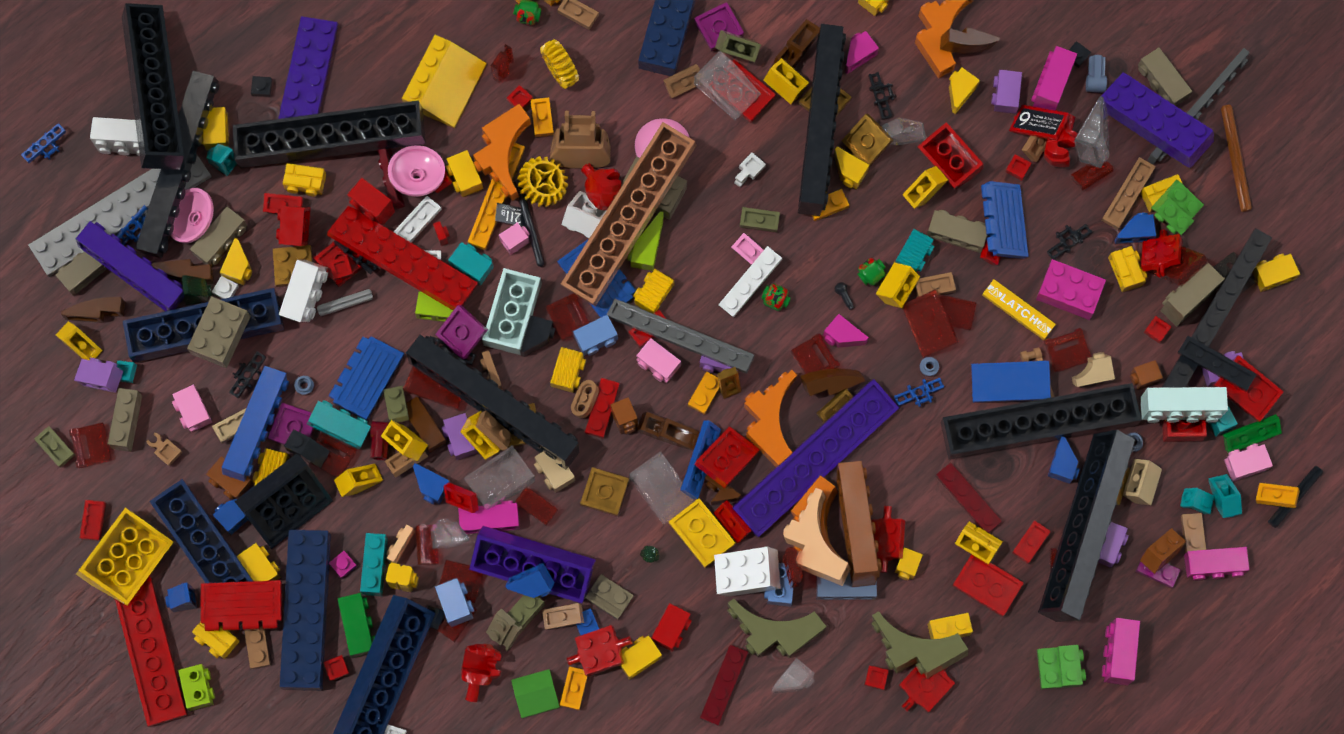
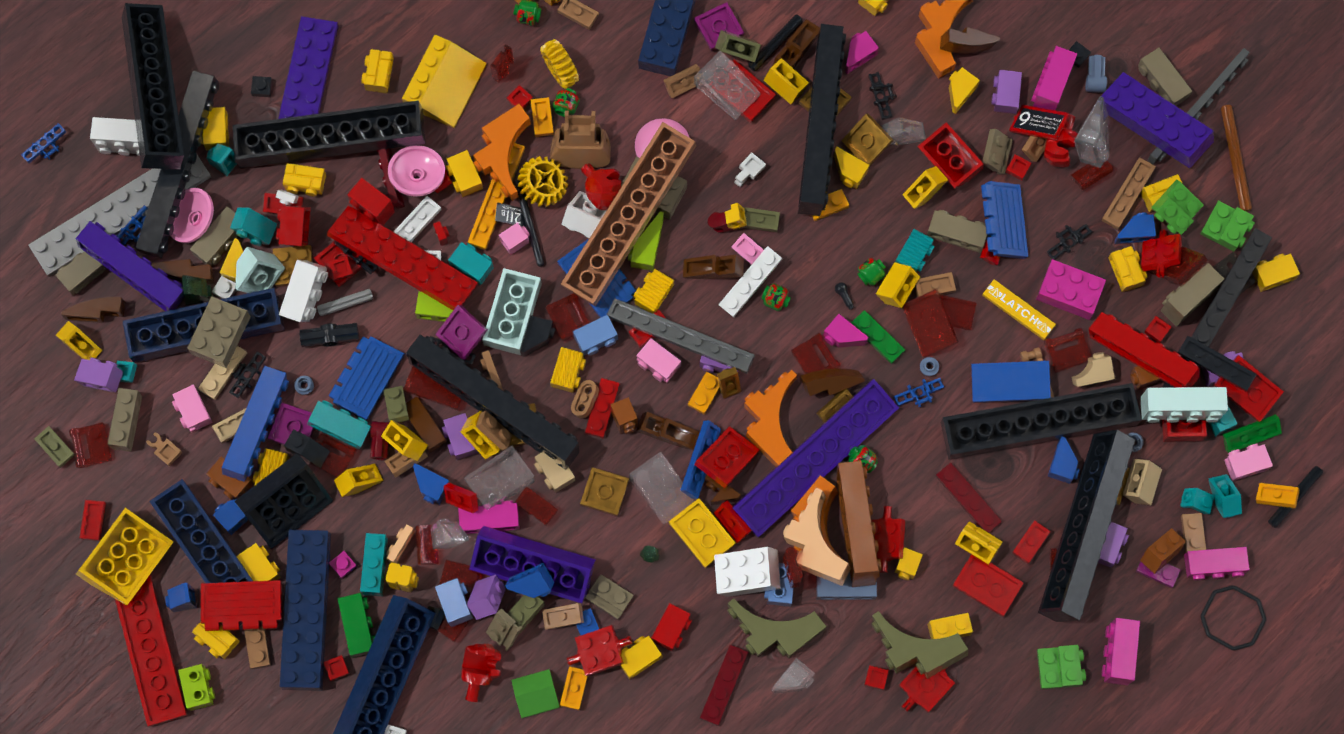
none -> tan plate [198,346,247,400]
none -> teal brick [230,208,277,246]
none -> light aqua slope [235,247,285,293]
none -> white plate [276,190,299,206]
none -> black piece [299,323,359,347]
none -> yellow brick [361,49,394,93]
none -> medium lavender brick [467,575,506,620]
none -> green head [553,88,580,117]
none -> reddish brown slope [683,254,744,279]
none -> leg [708,203,747,233]
none -> black axle [748,14,803,72]
none -> green head [848,445,878,473]
none -> green plate [851,310,905,364]
none -> dark tan plate [982,129,1013,175]
none -> red brick [1089,312,1200,388]
none -> bright green plate [1200,200,1255,252]
none -> black piece [1201,585,1266,650]

